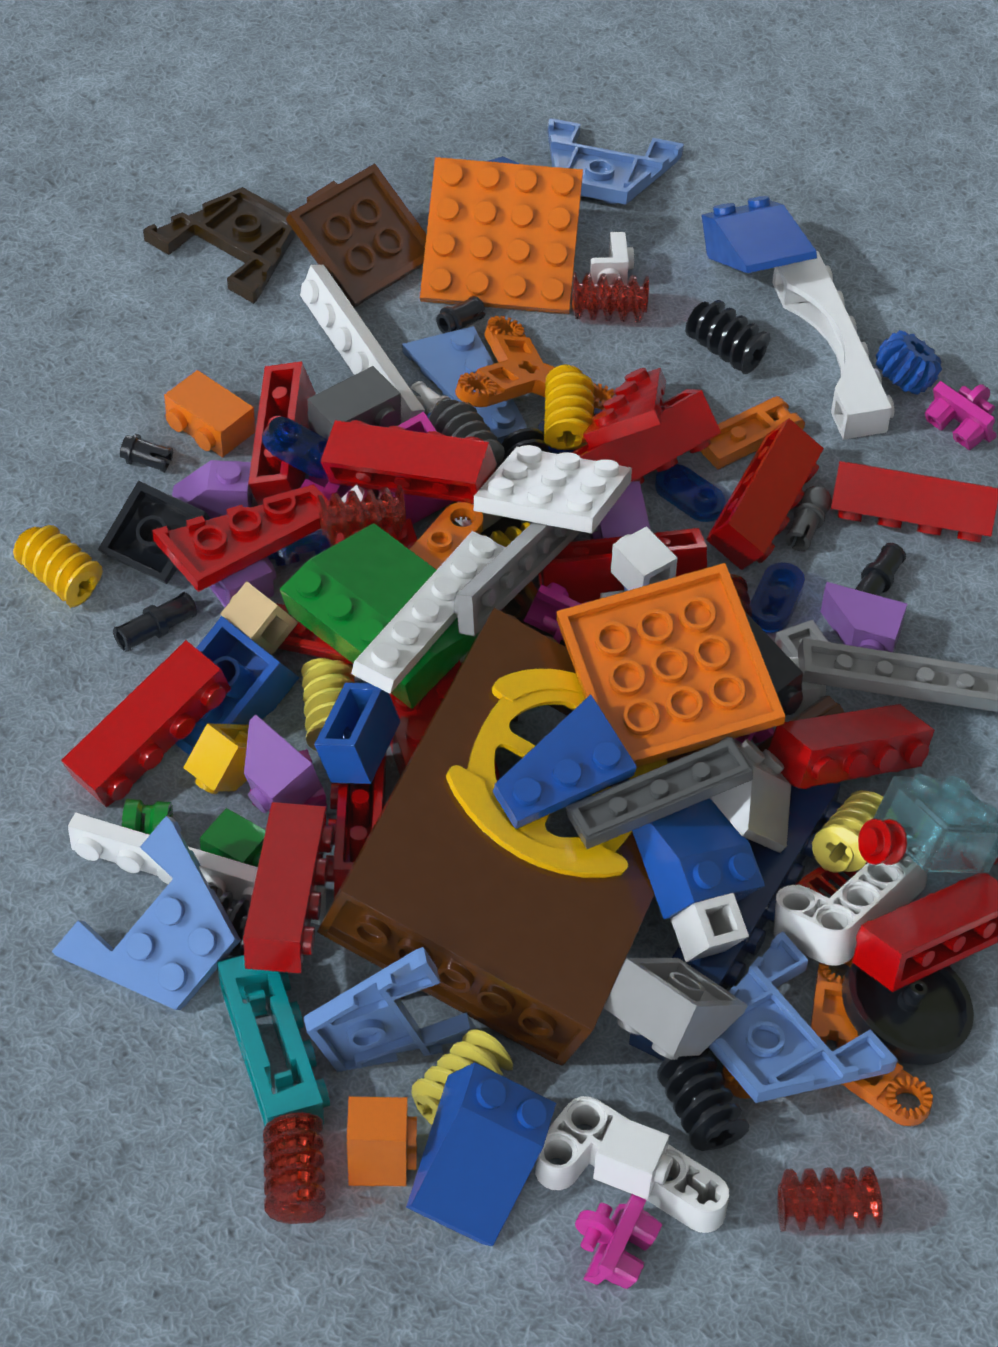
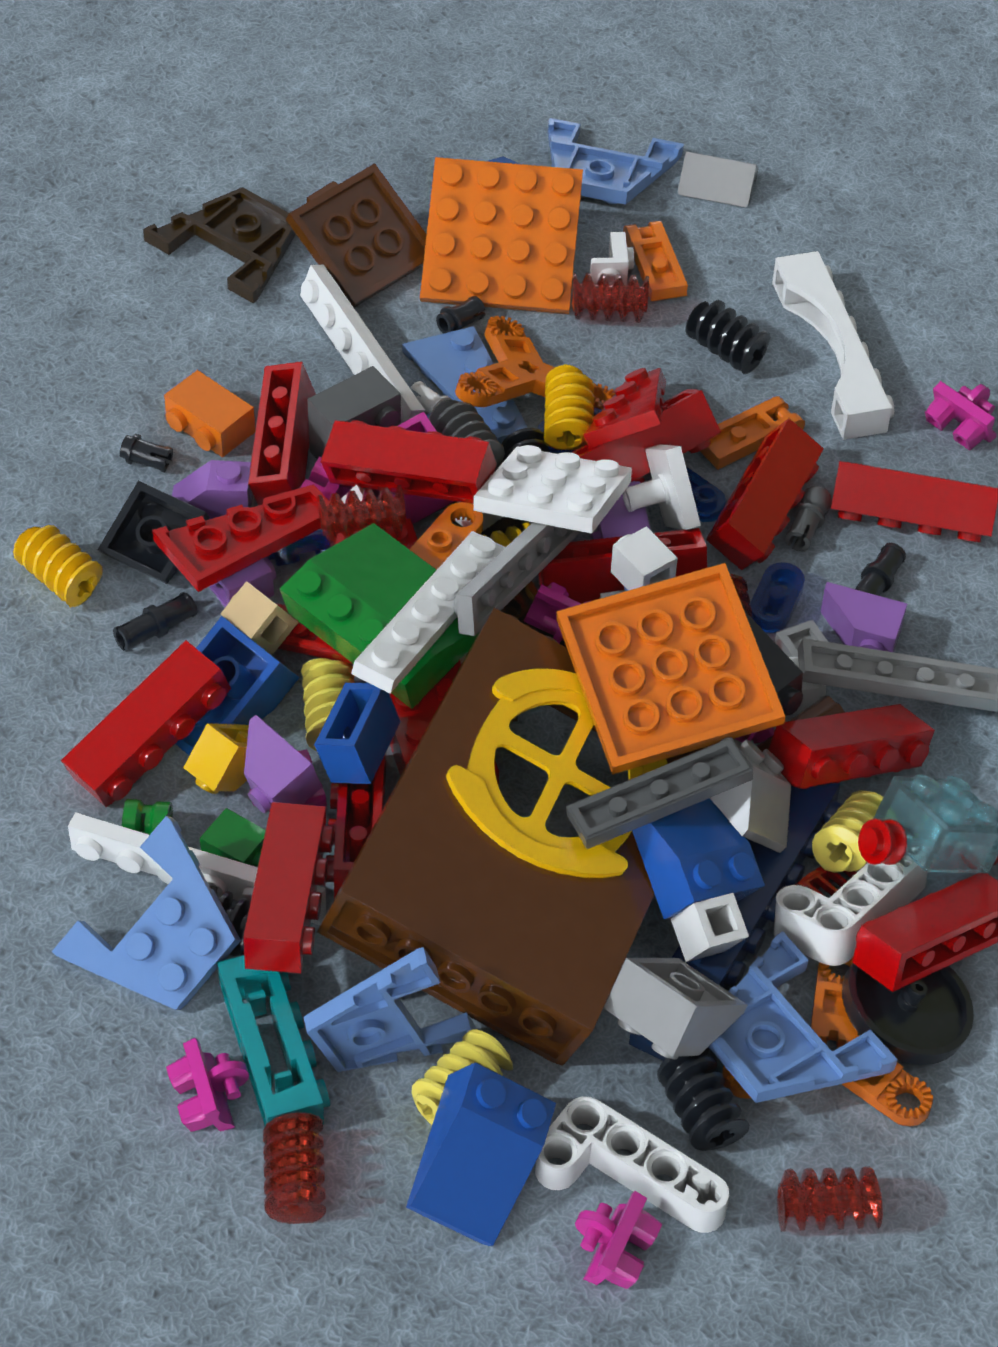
clear blue plate [262,417,328,479] -> none
orange brick [347,1096,417,1186] -> none
blue wing [493,694,637,830] -> none
white brick [593,1114,673,1200] -> none
blue slope [702,196,817,273] -> none
blue gear [875,330,942,395] -> none
none -> dark pink hips [166,1037,249,1132]
none -> white tile [622,444,701,530]
none -> orange plate [623,221,688,301]
none -> light grey panel [678,152,759,207]

